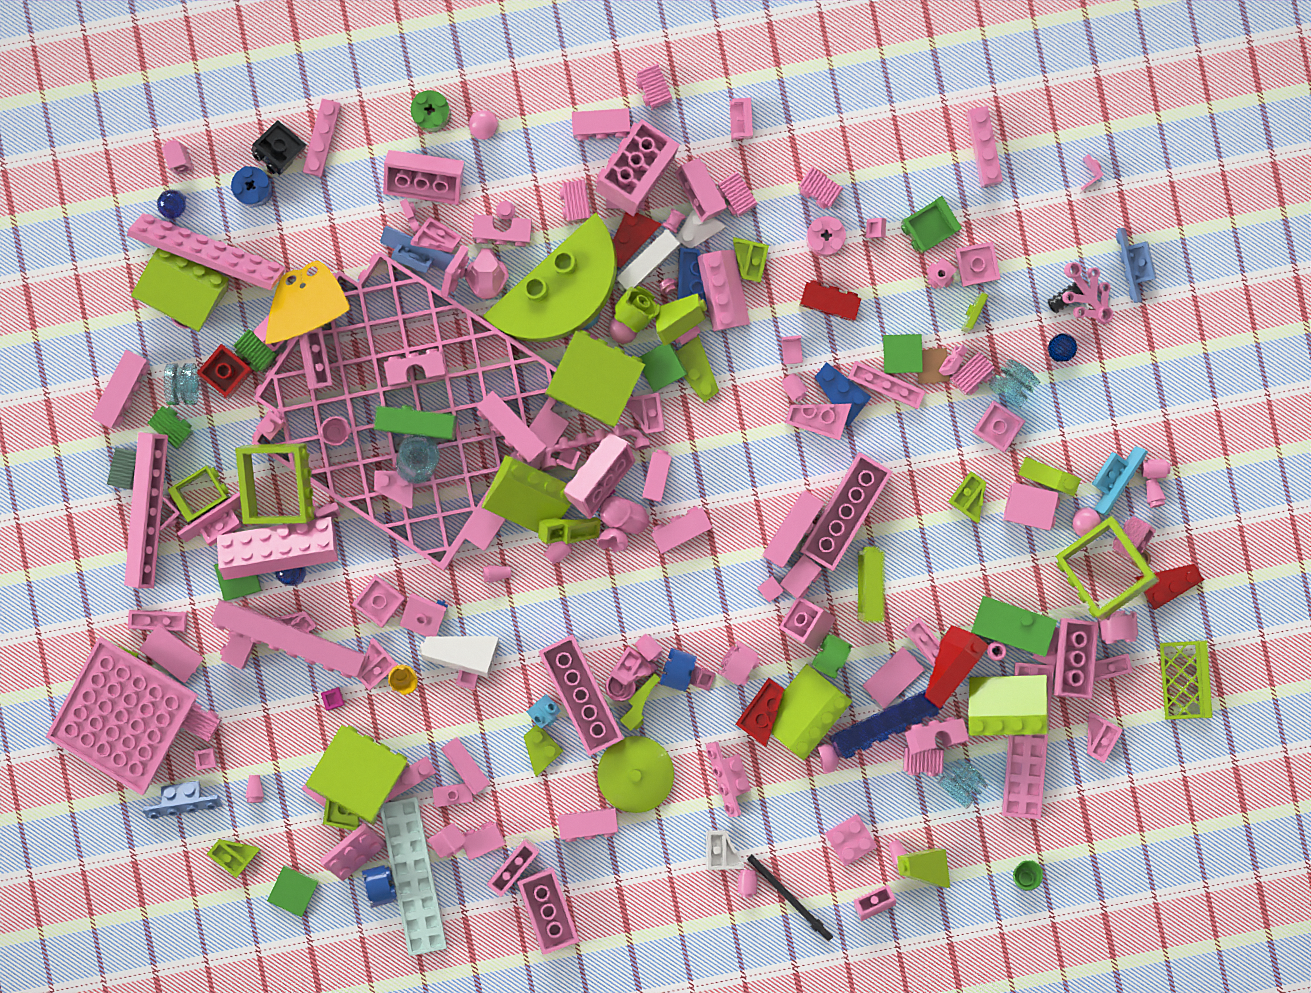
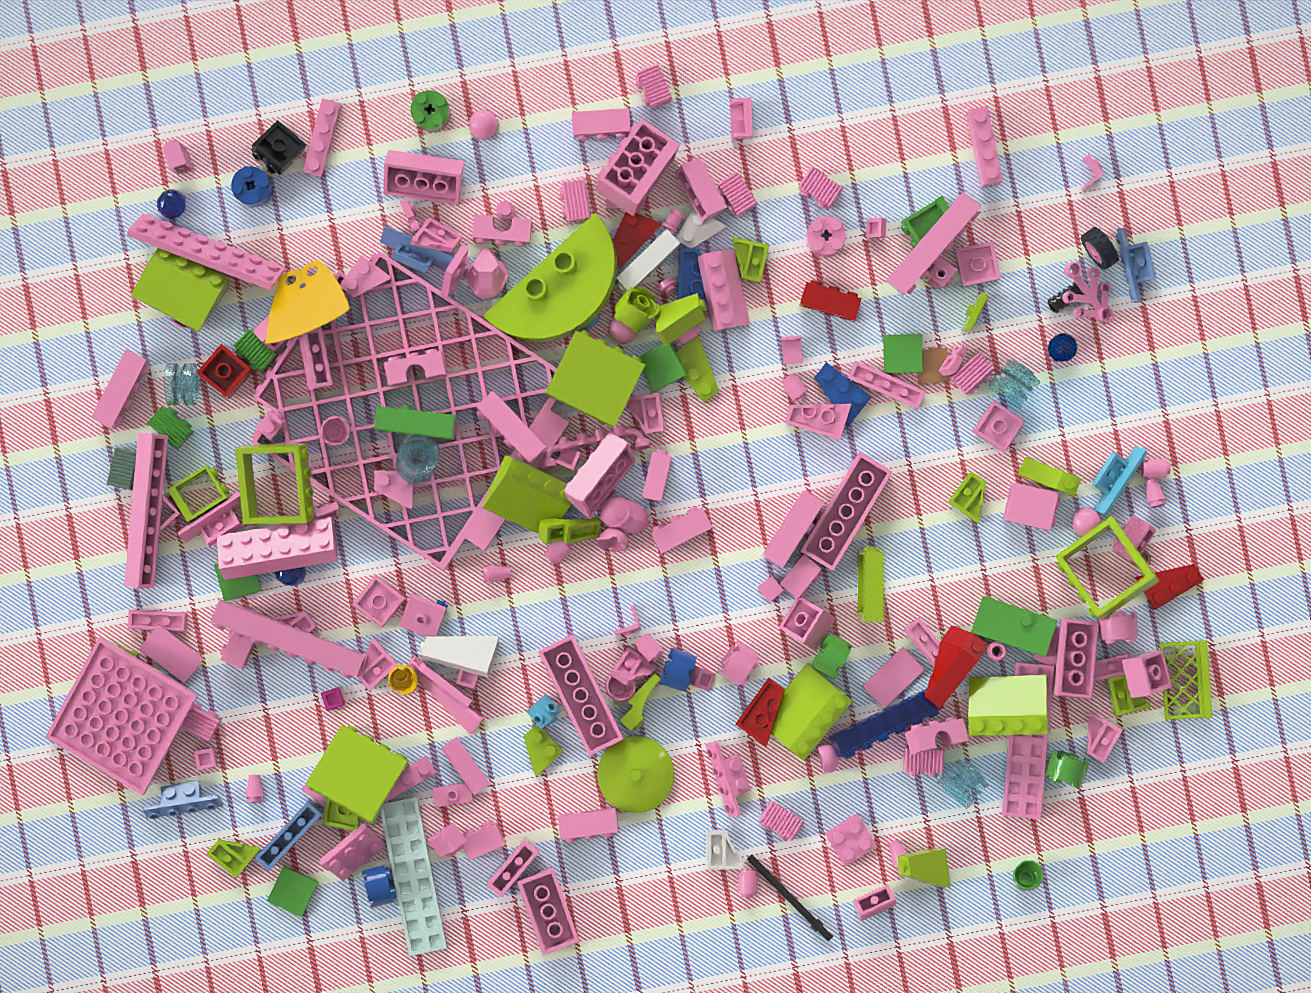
none -> medium blue brick [255,799,324,871]
none -> bright pink wing [340,255,392,298]
none -> bright pink wedge [408,655,484,734]
none -> bright pink bracket [614,605,640,636]
none -> bright pink brick [759,800,804,842]
none -> bright pink brick [886,192,981,296]
none -> bright green brick [1046,750,1090,788]
none -> black wheel [1081,227,1119,270]
none -> lime wing [1106,674,1151,716]
none -> bright pink brick [1122,649,1172,698]

